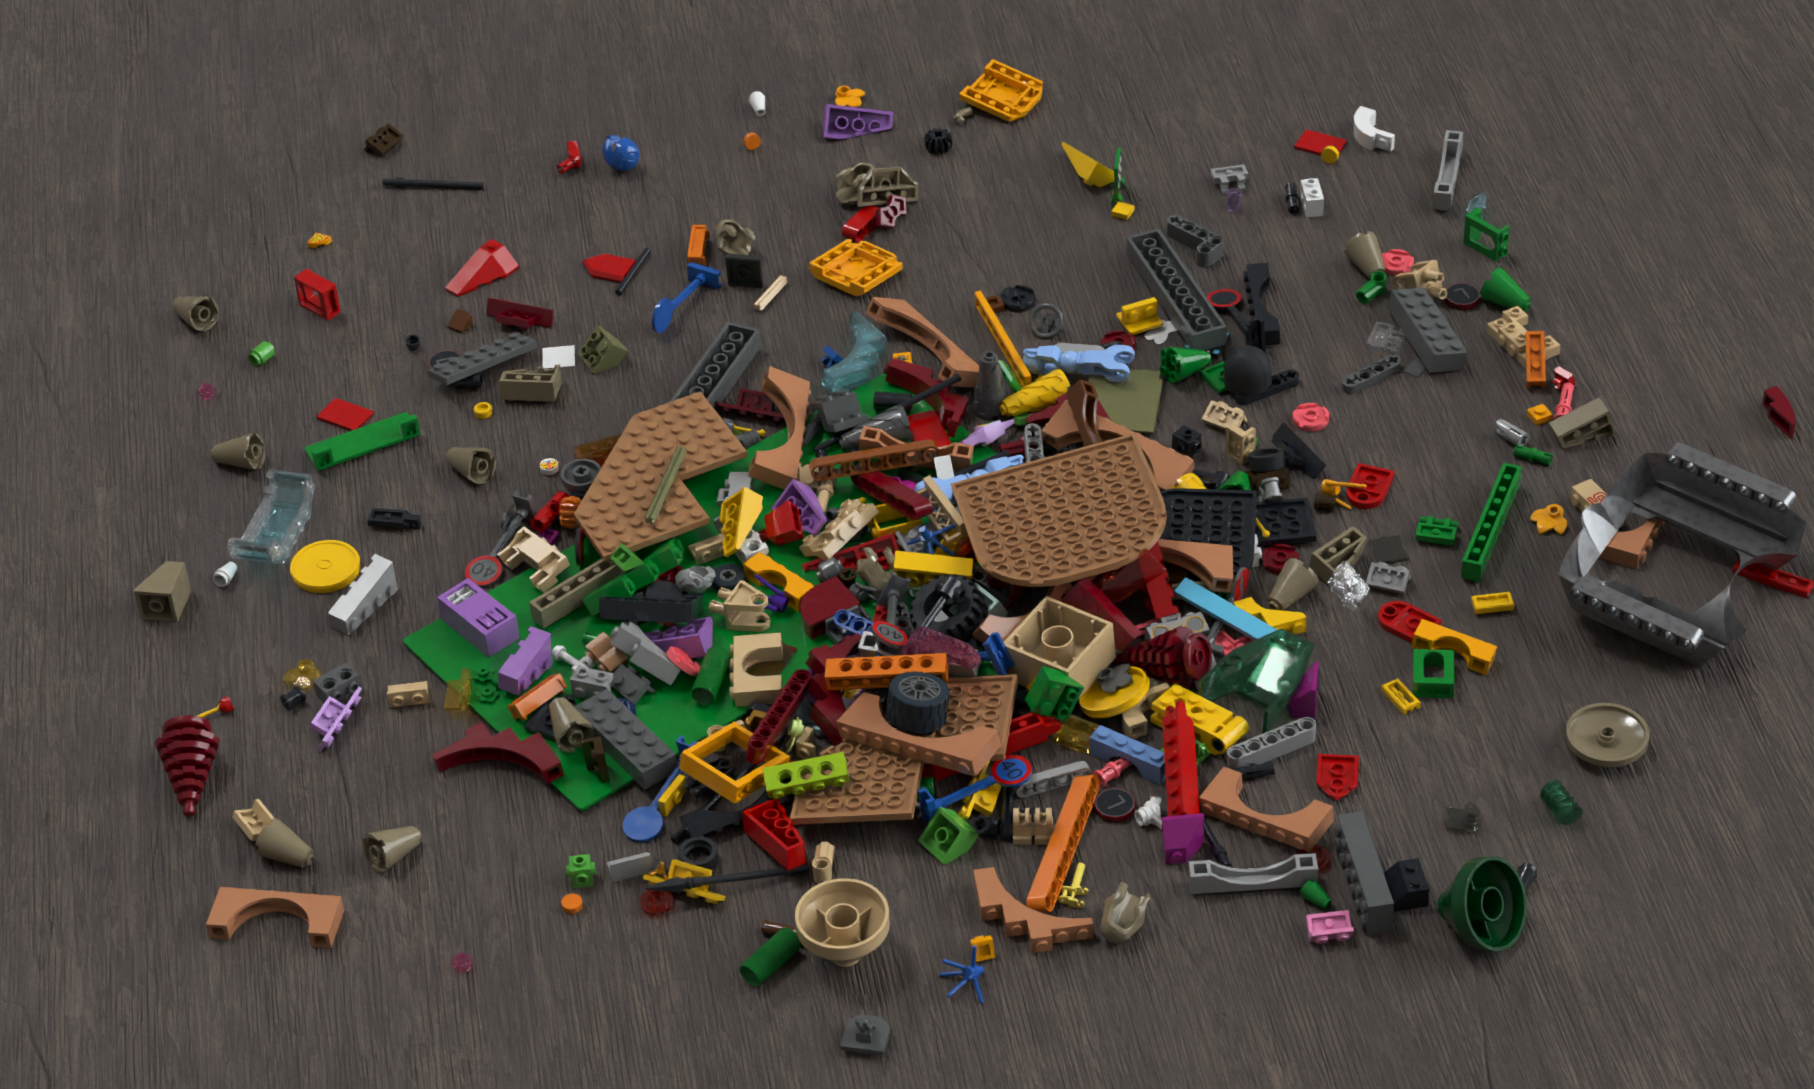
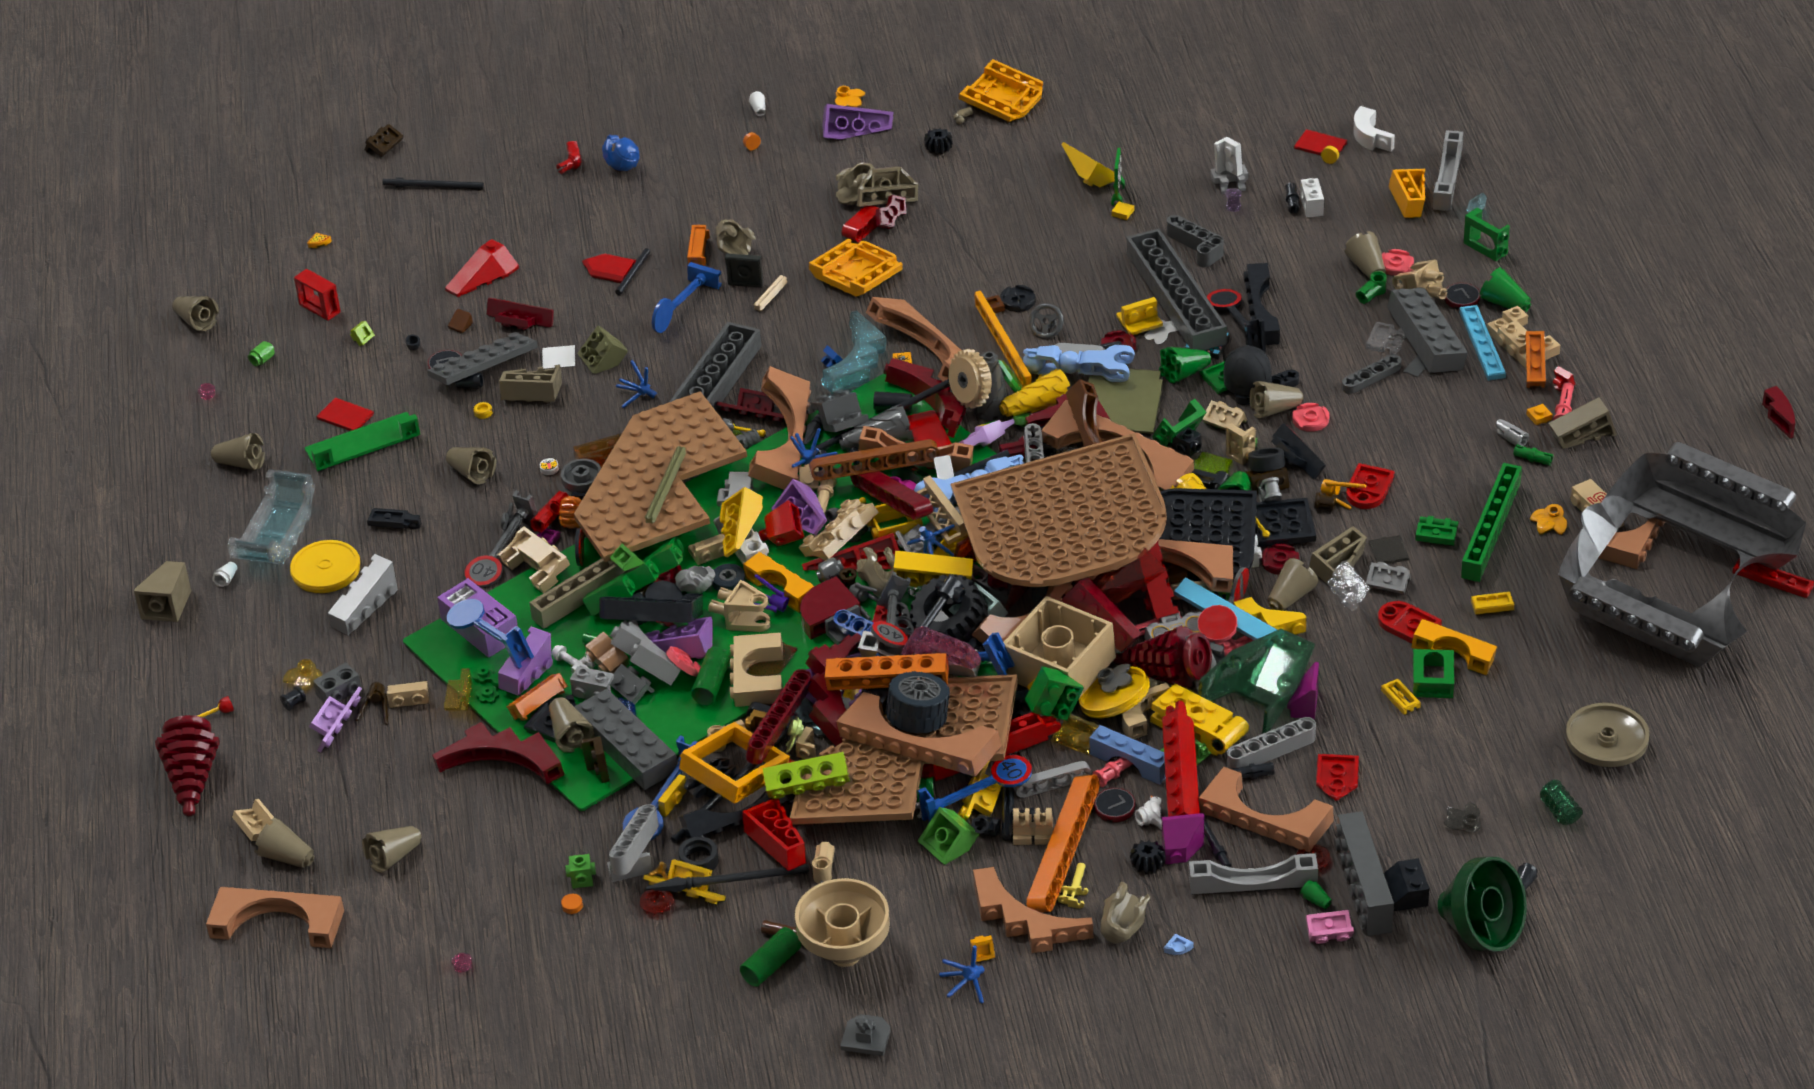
none -> lime tile [350,321,375,346]
none -> dark brown plant [355,682,388,725]
none -> blue piece [447,599,534,669]
none -> light grey beam [609,804,659,876]
none -> blue plant [616,360,657,408]
none -> blue plant [790,428,838,468]
none -> tan gear [949,349,992,408]
none -> black gear [1130,839,1165,874]
none -> green panel [1152,399,1207,448]
none -> light blue tile [1164,934,1194,955]
none -> clear neon green piece [1194,452,1233,474]
none -> red tile [1198,605,1237,643]
none -> white bracket [1214,137,1243,176]
none -> dark tan cone [1250,381,1304,418]
none -> light orange wedge [1388,169,1425,218]
none -> medium azure tile [1459,305,1506,380]

